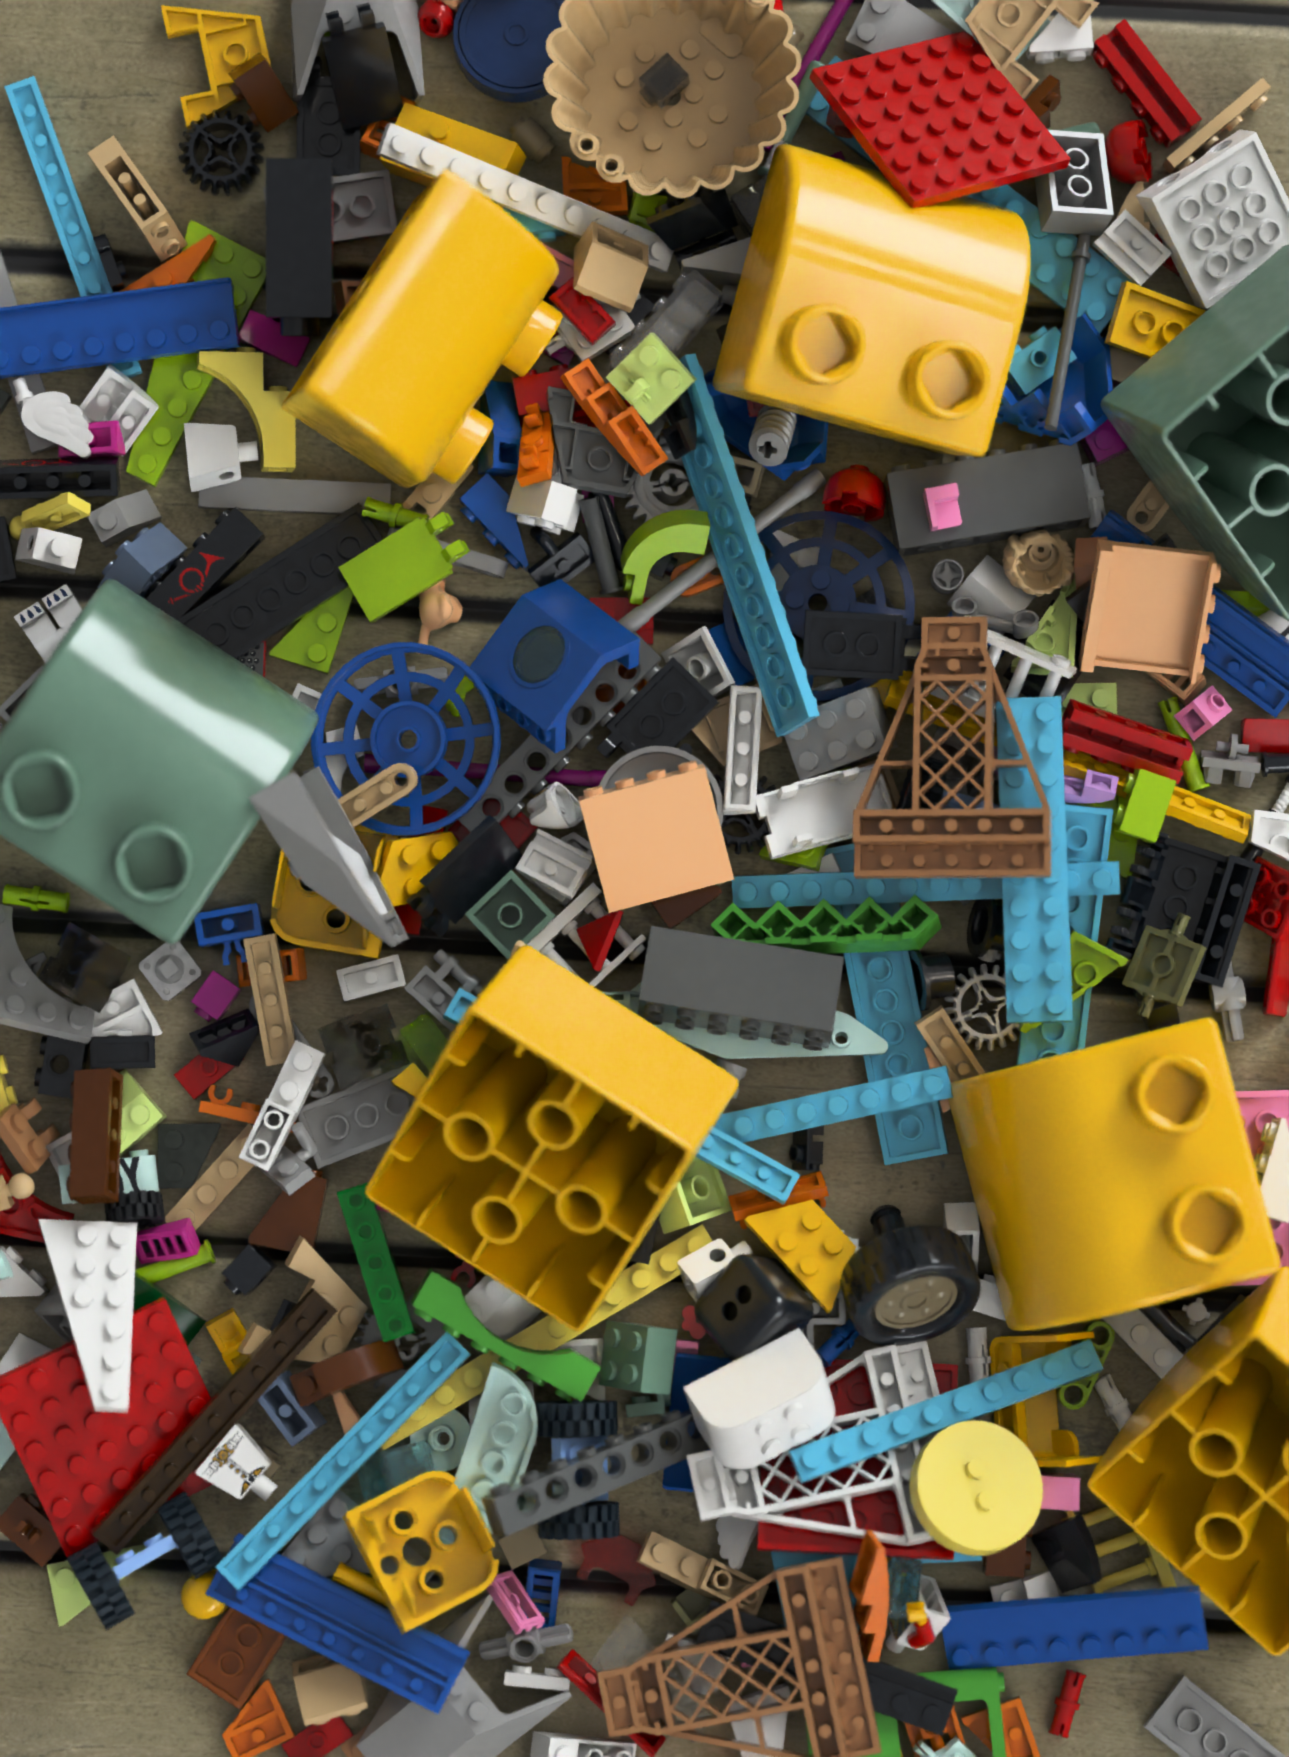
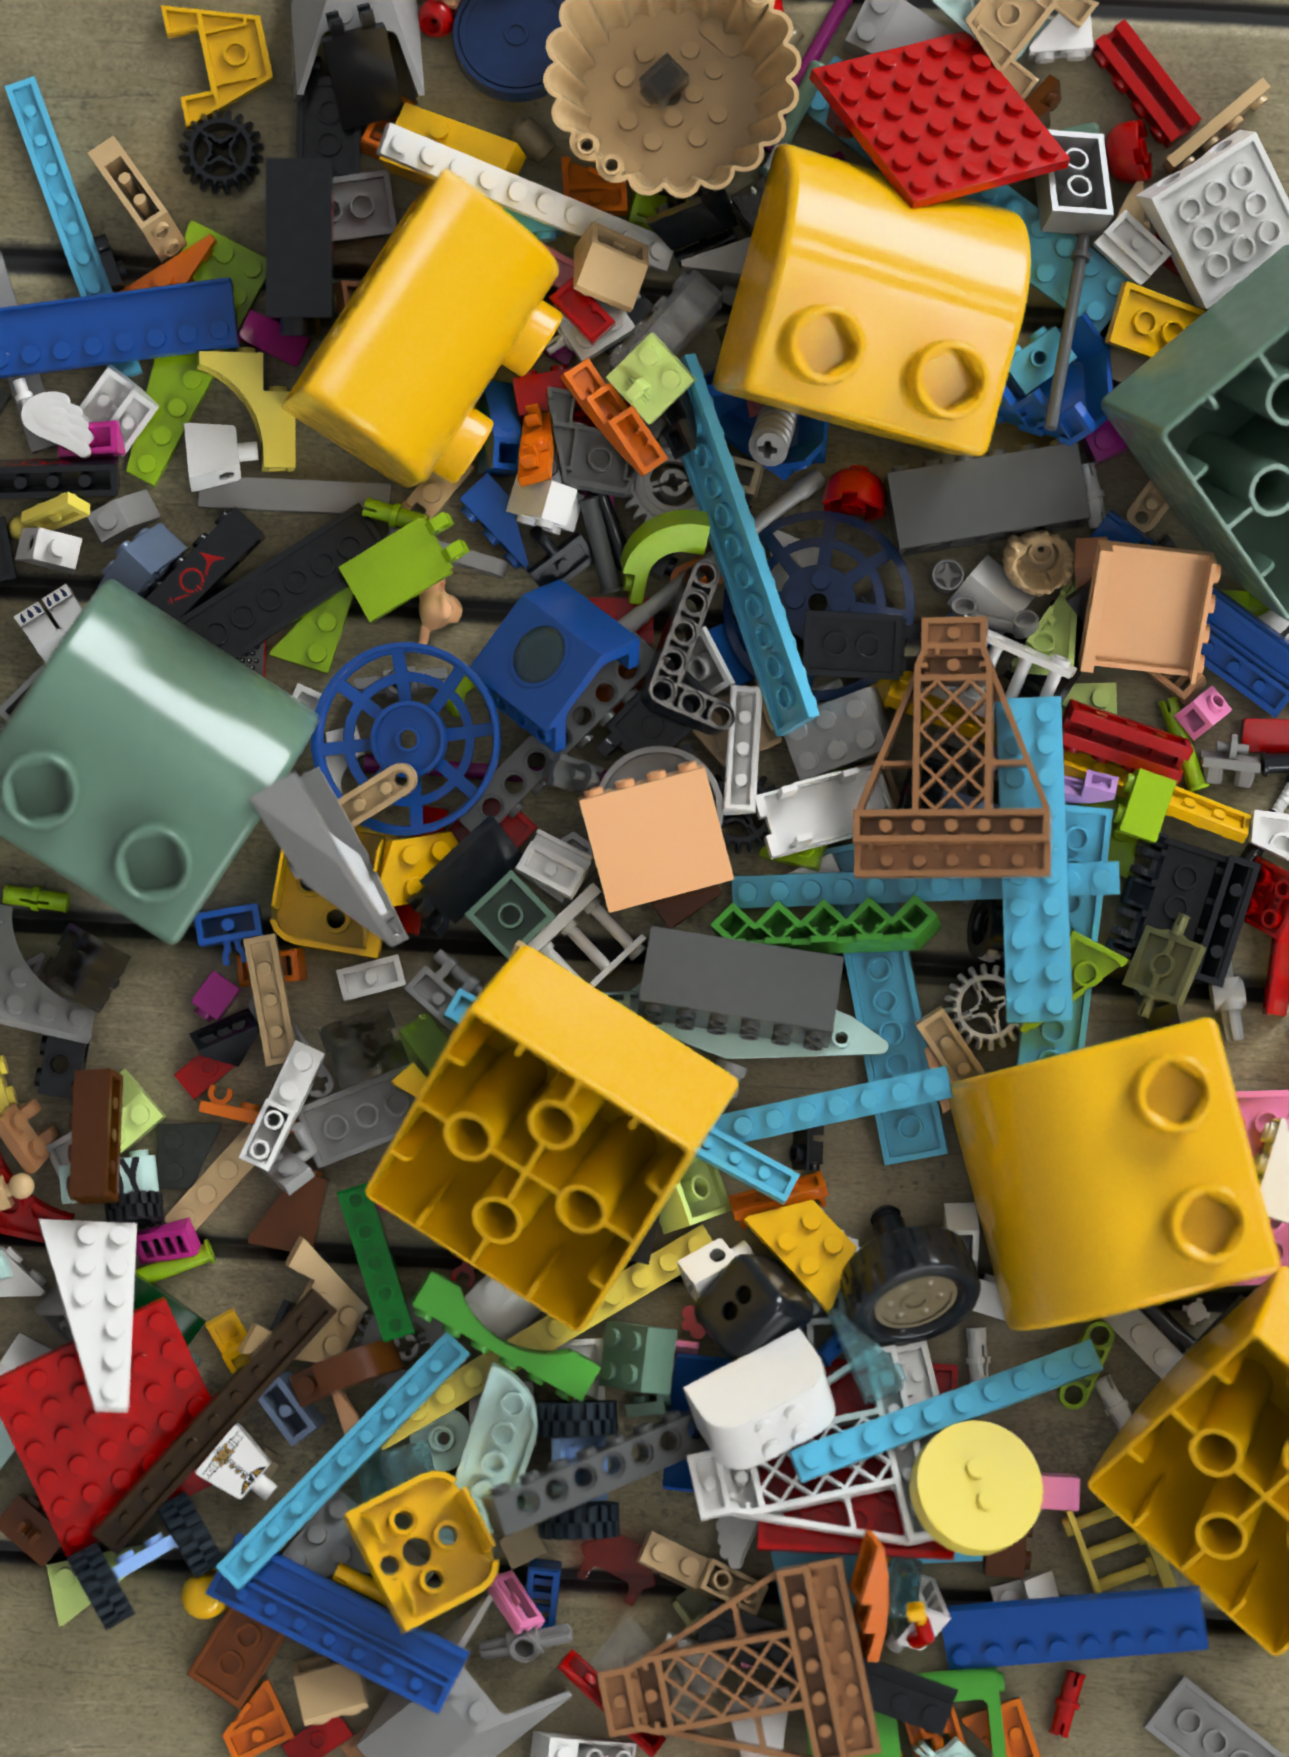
white wing [81,978,163,1037] -> none
black tile [90,1036,155,1069] -> none
flat silver piece [139,941,203,1001] -> none
black brick [222,1244,277,1295] -> none
reddish brown brick [228,53,299,133] -> none
white plate [504,1664,570,1691] -> none
white hat [526,782,584,829] -> none
red slope [576,910,624,973] -> none
black piece [909,950,956,1012] -> none
bright pink panel [923,483,962,532] -> none
yellow windscreen [989,1331,1102,1467] -> none
black plate [1031,1513,1102,1594] -> none
none -> dark grey hips [542,753,604,795]
none -> black beam [640,559,735,736]
none -> clear light blue slope [828,1308,906,1406]

